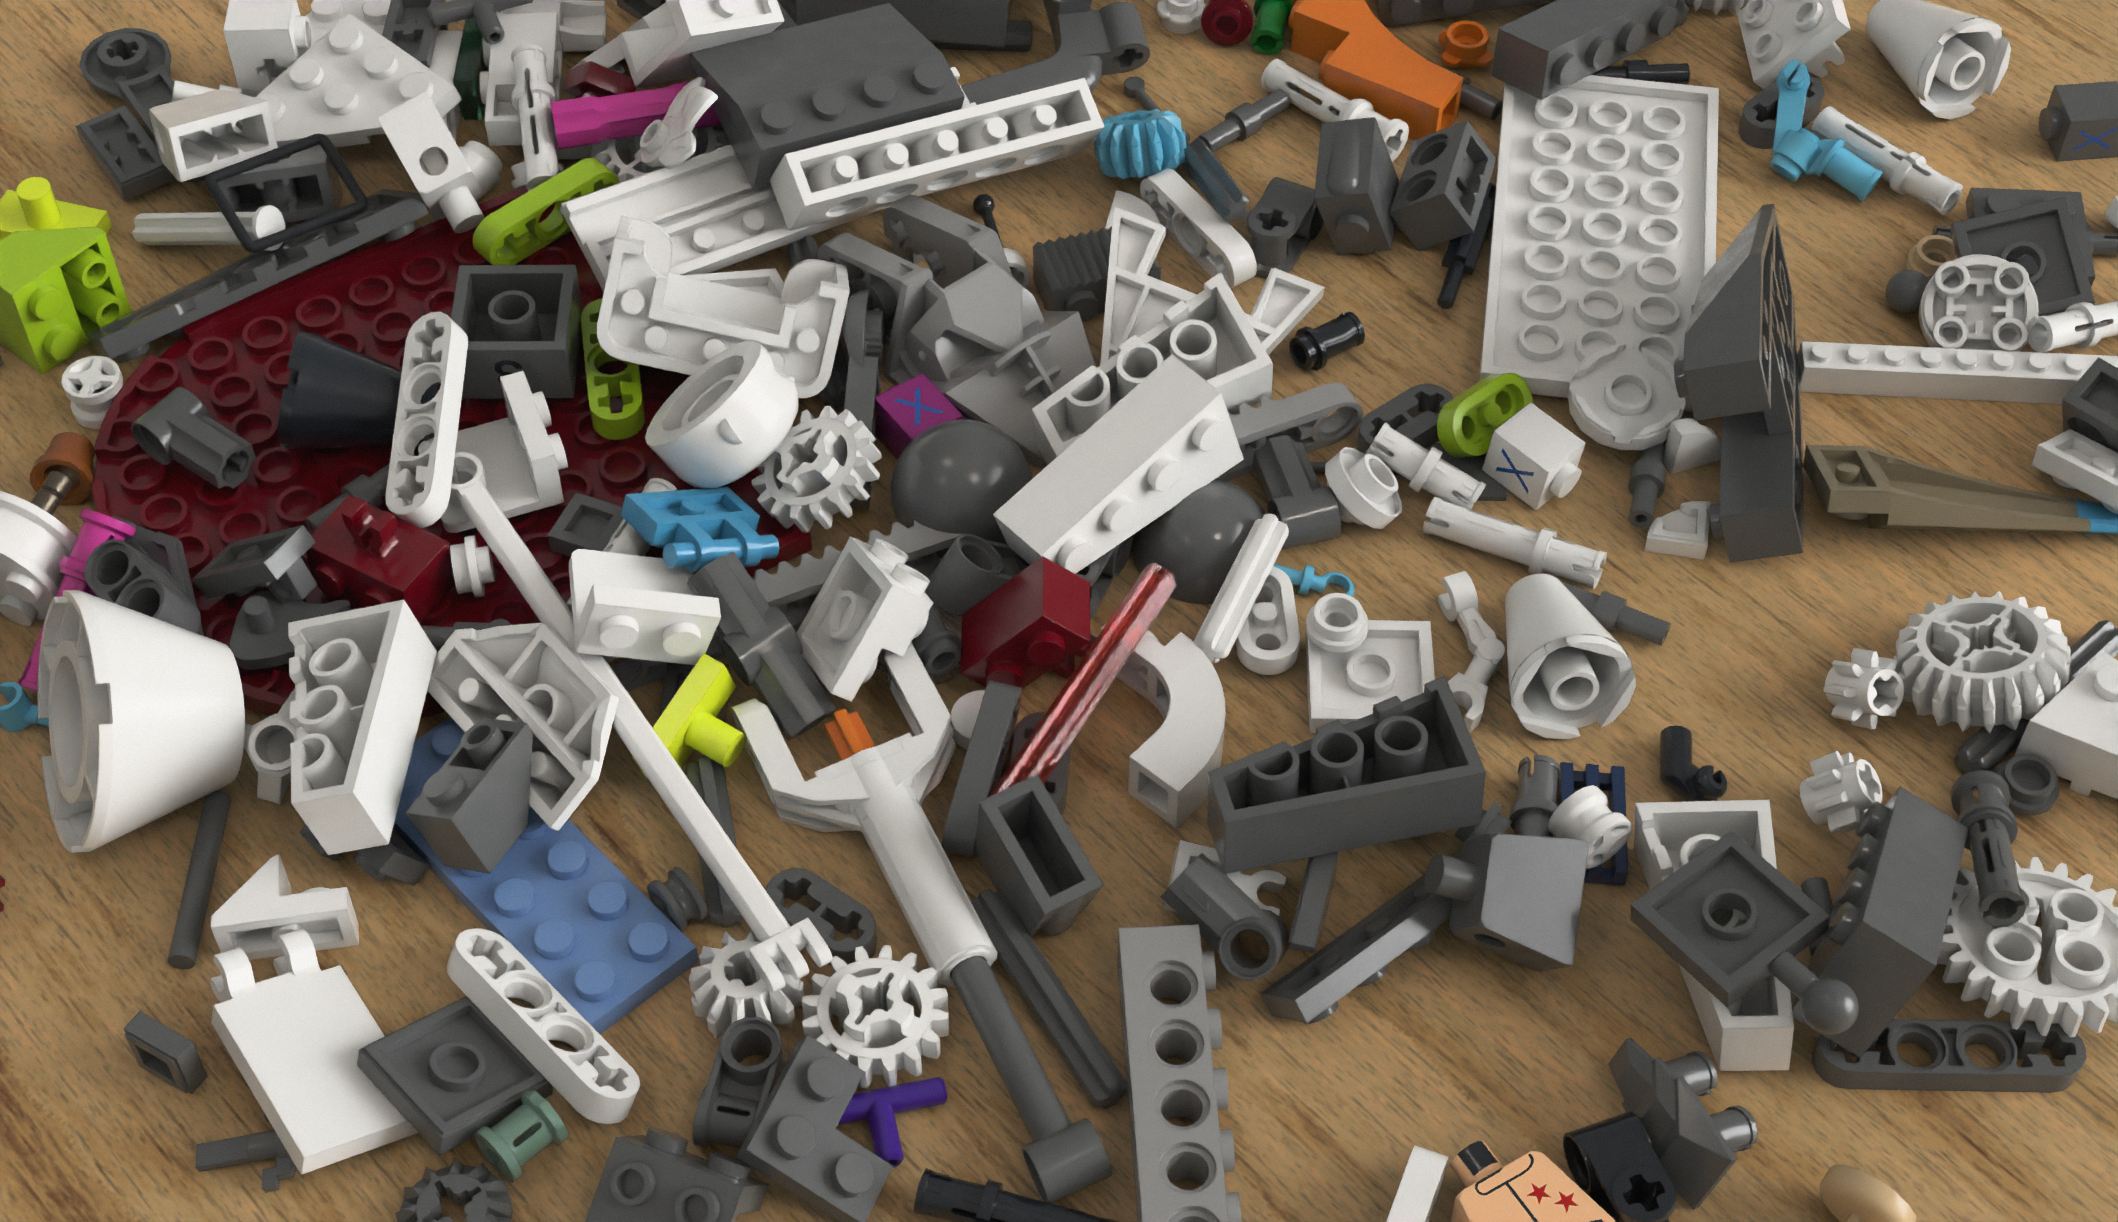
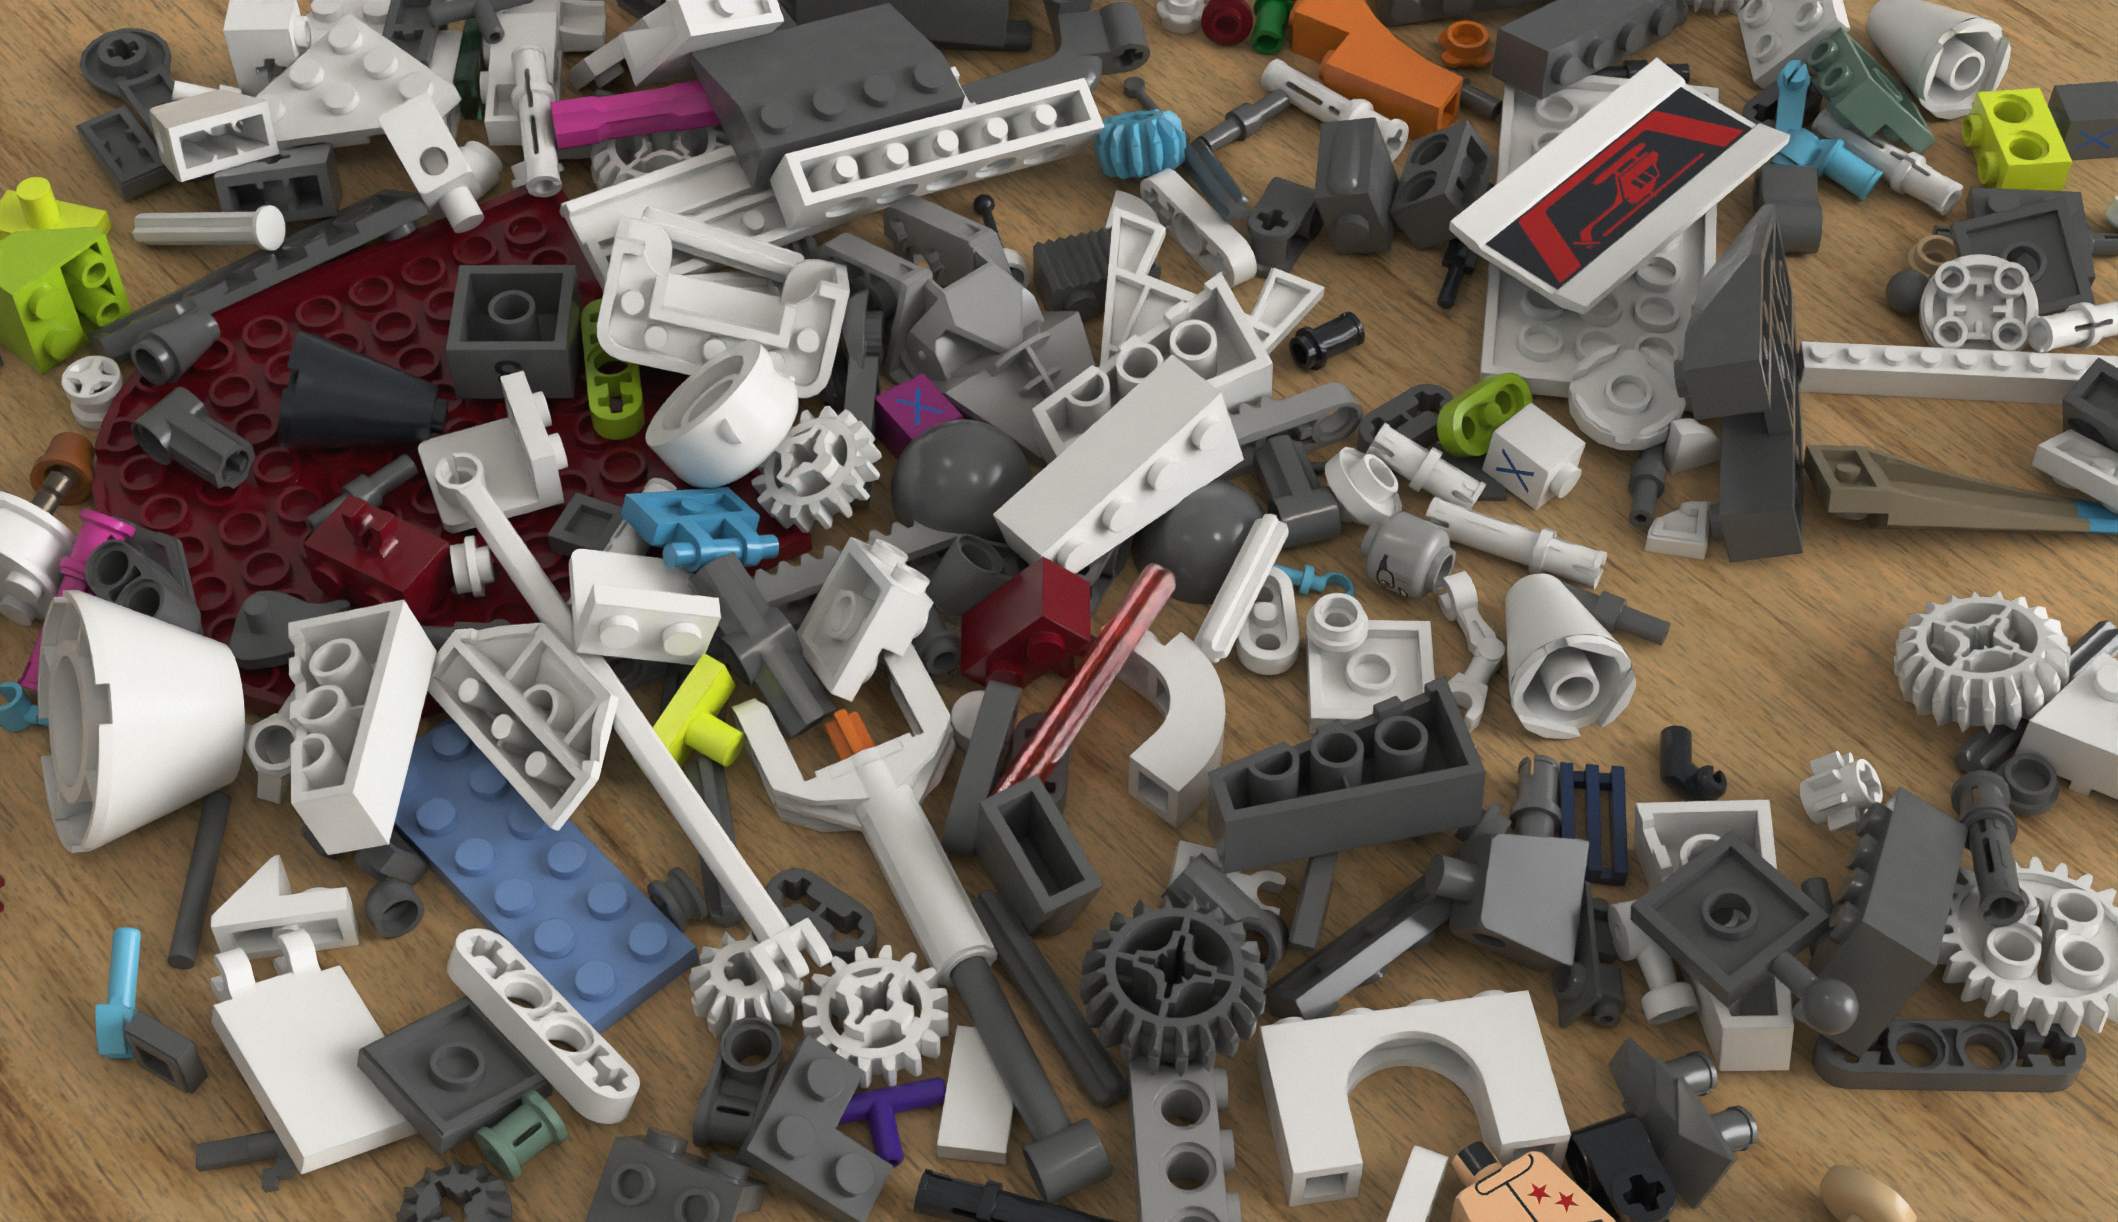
dark grey hinge [192,525,317,604] -> none
black piece [205,133,368,253] -> none
white beam [385,312,468,528] -> none
dark grey slope [405,718,533,874] -> none
lime beam [473,158,620,265] -> none
dark red tile [562,61,636,99] -> none
white plate [639,77,718,169] -> none
white wheel [1548,785,1633,869] -> none
white gear [1824,648,1905,729] -> none
none -> medium azure bar [95,927,141,1059]
none -> dark grey cone [131,310,220,385]
none -> dark grey hinge [365,879,424,938]
none -> white axle [641,206,804,283]
none -> white tile [937,1025,1015,1165]
none -> dark grey gear [1080,894,1267,1077]
none -> white arch [1256,990,1571,1207]
none -> light grey head [1361,511,1456,600]
none -> hinge [1449,57,1790,315]
none -> dark grey hinge [1553,881,1626,1028]
none -> white leg [1608,899,1700,1025]
none -> dark grey axle [1752,164,1823,254]
none -> sand green plate [1807,27,1936,154]
none -> neon yellow brick [1962,88,2072,191]

